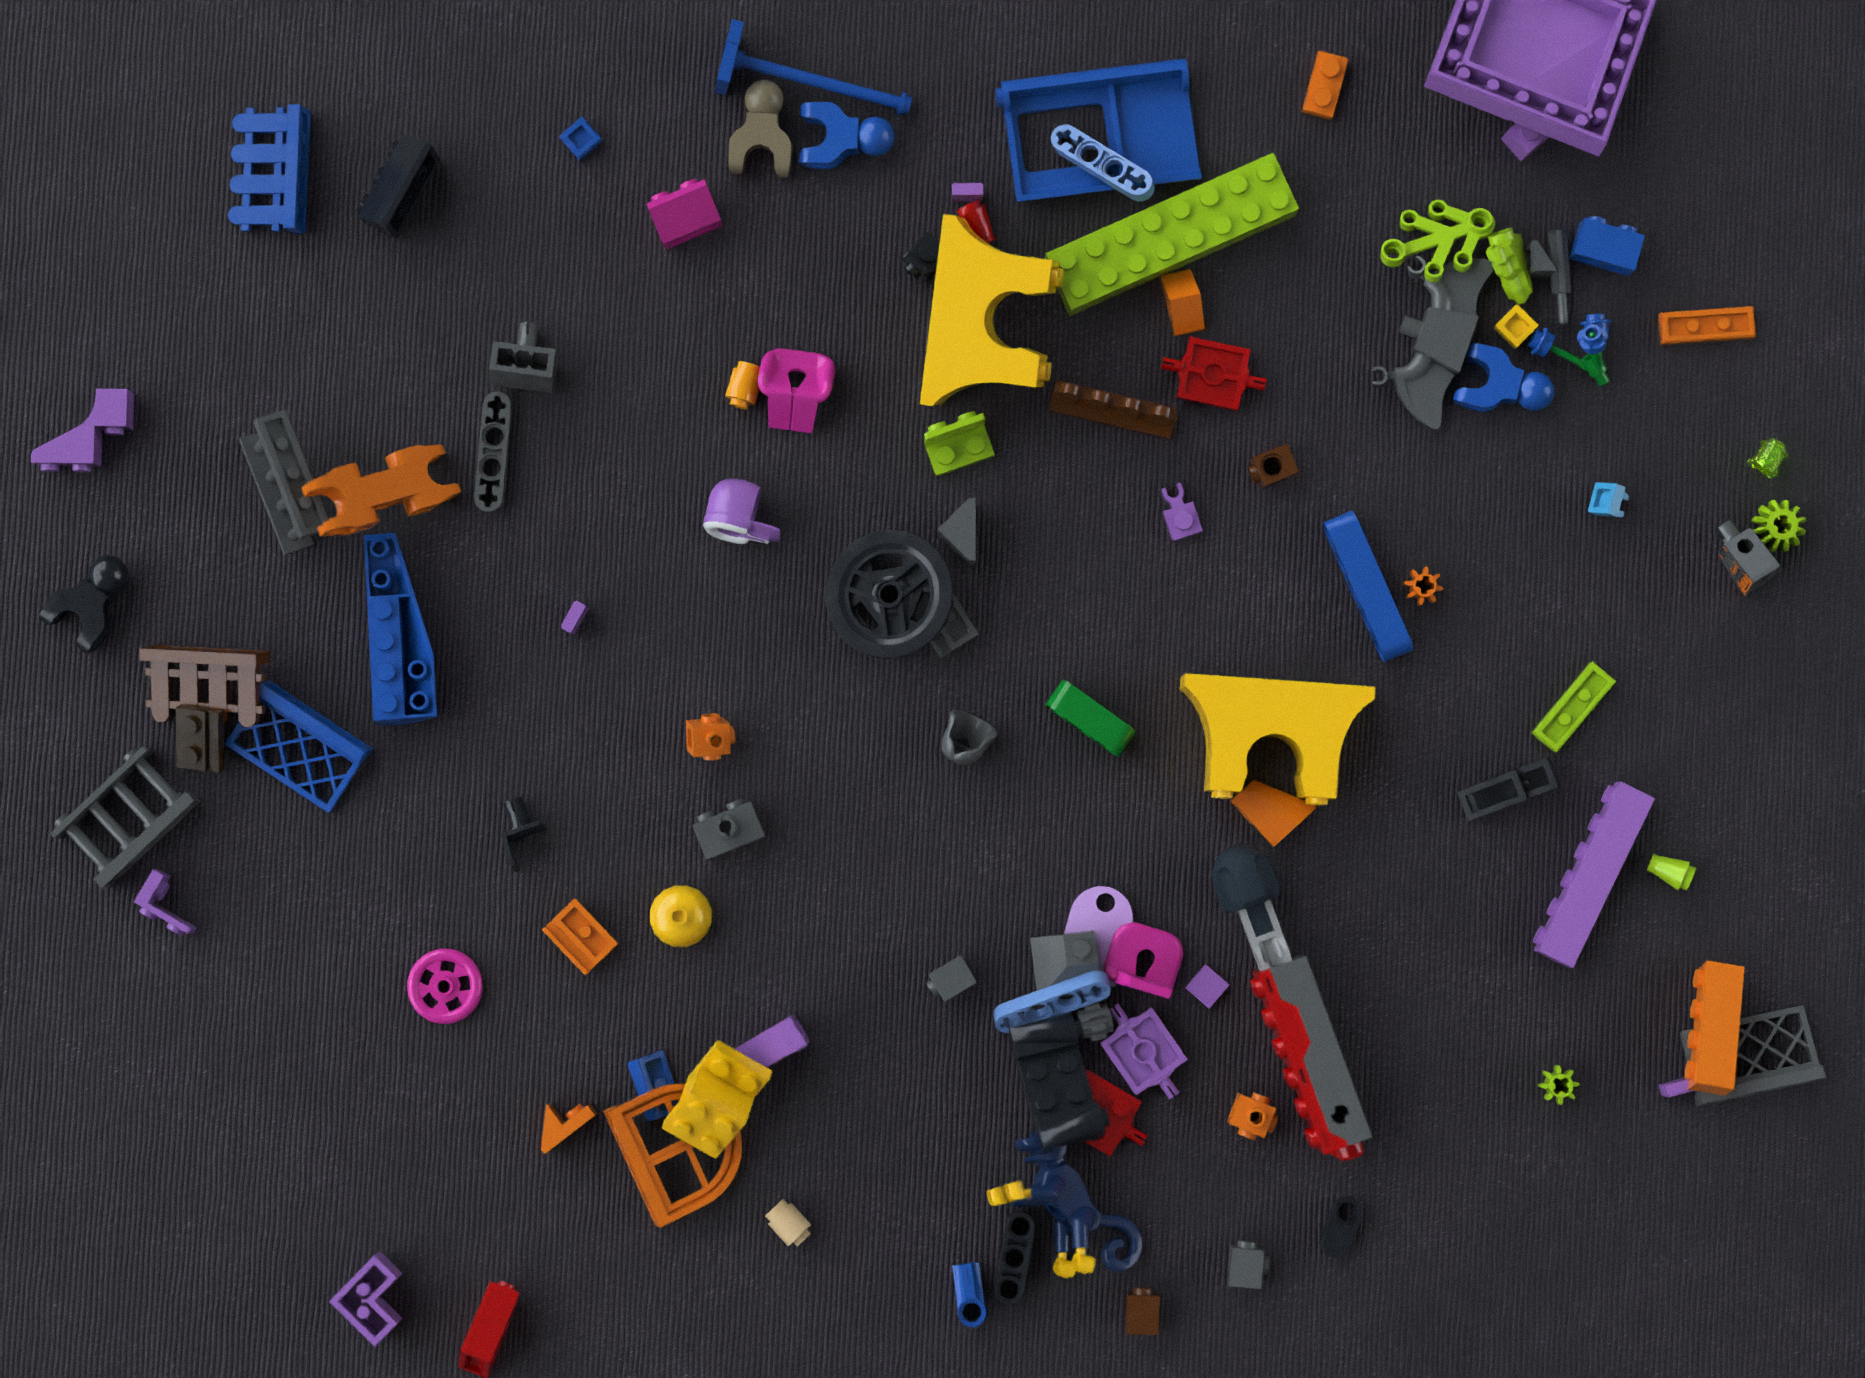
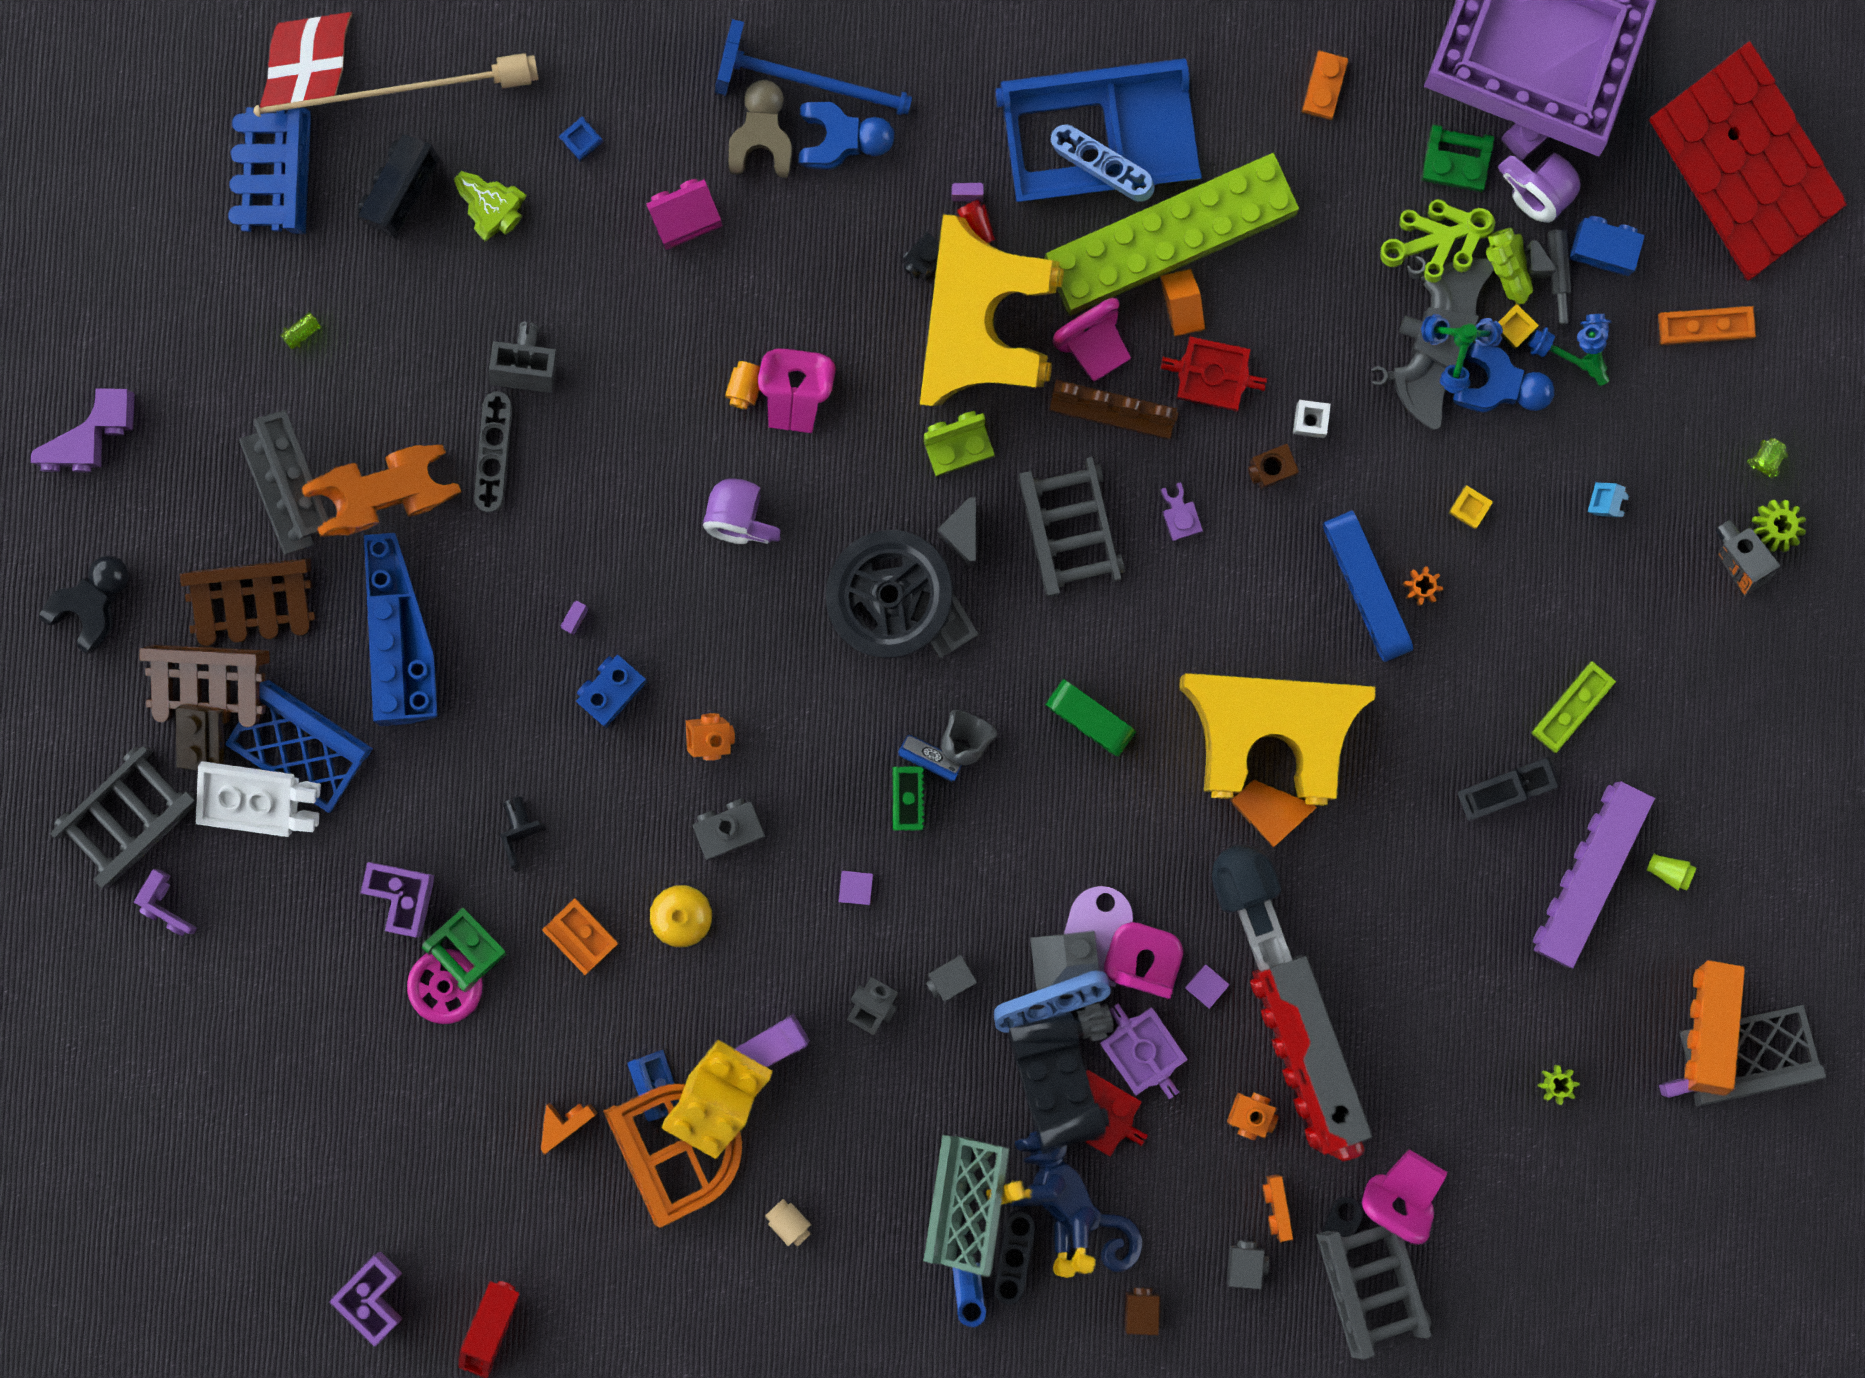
none -> reddish brown fence [180,558,316,646]
none -> white tile [196,762,321,837]
none -> flag [254,12,538,117]
none -> clear neon green pin [280,312,321,349]
none -> medium lavender brick [361,862,435,937]
none -> green plate [421,908,506,993]
none -> lime rock [454,171,527,241]
none -> blue brick [576,654,648,728]
none -> medium lavender tile [839,871,873,905]
none -> dark grey brick [847,977,898,1035]
none -> green brick [893,767,925,831]
none -> slope [898,735,962,782]
none -> sand green fence [924,1135,1009,1276]
none -> dark grey fence [1018,457,1125,598]
none -> dark pink piece [1052,298,1131,382]
none -> orange plate [1263,1174,1293,1242]
none -> white plate [1293,400,1331,438]
none -> dark grey fence [1316,1226,1432,1360]
none -> dark pink piece [1362,1149,1447,1244]
none -> green plate [1421,125,1494,192]
none -> blue plant [1421,314,1503,393]
none -> yellow plate [1448,485,1493,529]
none -> medium lavender piece [1498,153,1581,223]
none -> red piece [1649,41,1847,281]

